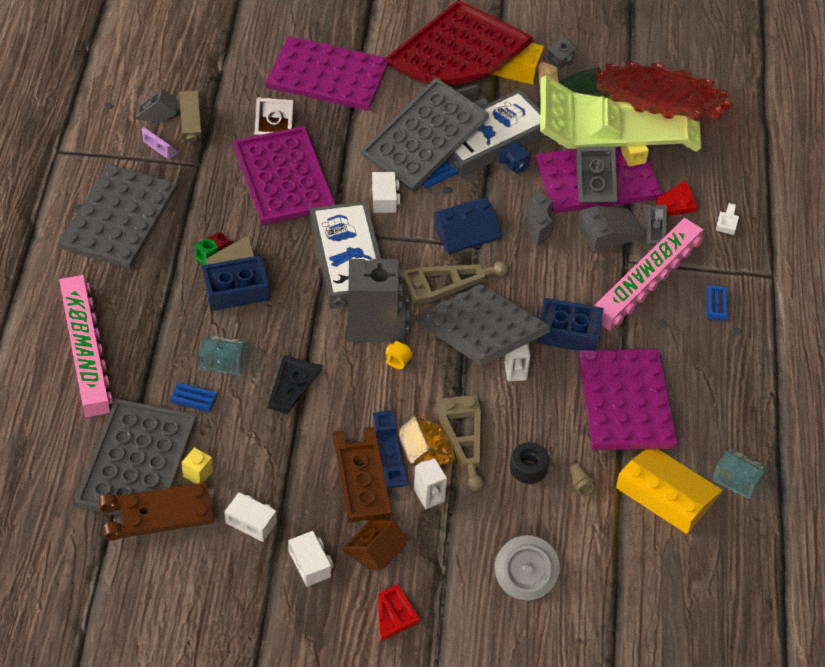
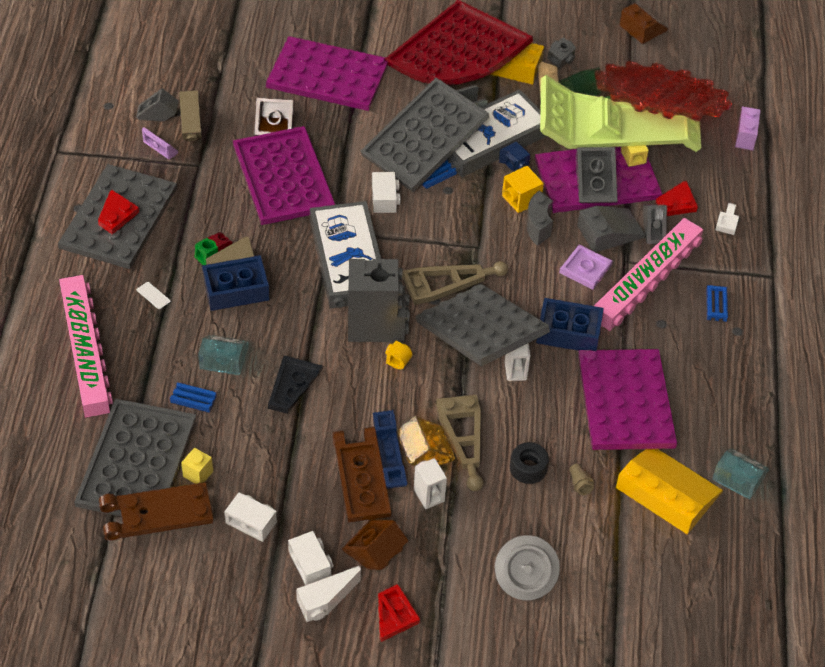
dark blue slope [434,197,502,254] -> none
none -> red wing [98,190,140,235]
none -> white sticker [136,282,171,309]
none -> white slope [296,566,361,622]
none -> yellow head [502,166,544,213]
none -> lavender tile [559,245,613,290]
none -> reddish brown slope [620,3,668,44]
none -> lavender brick [735,107,760,150]

